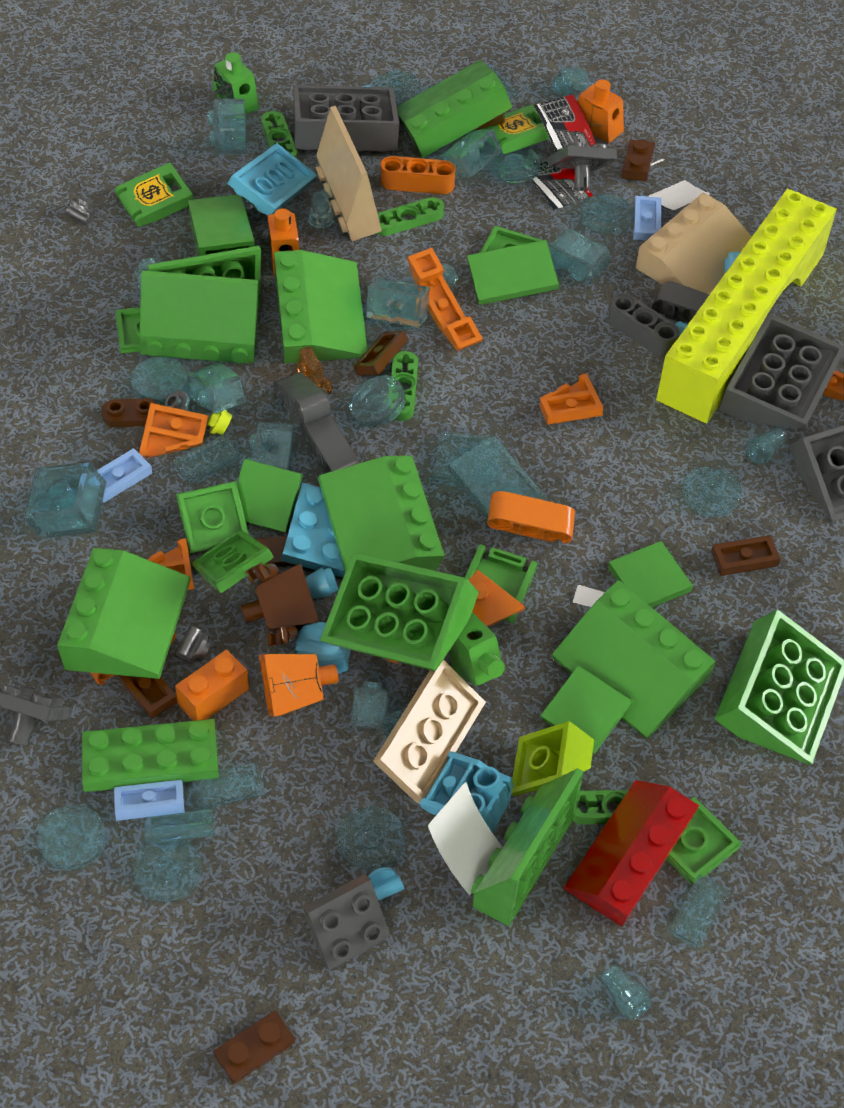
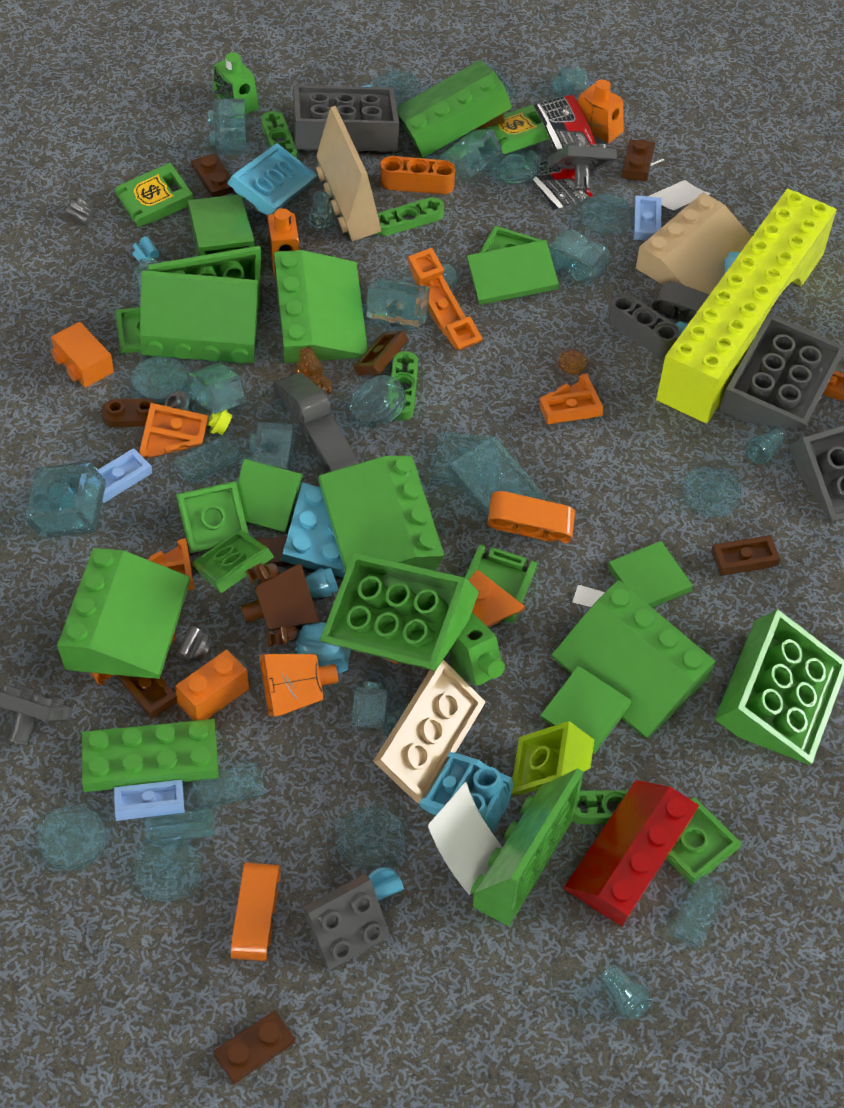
none -> orange brick [51,322,114,388]
none -> medium azure plate [132,236,160,265]
none -> reddish brown plate [191,153,235,197]
none -> orange beam [231,862,280,962]
none -> clear orange plate [558,350,587,375]

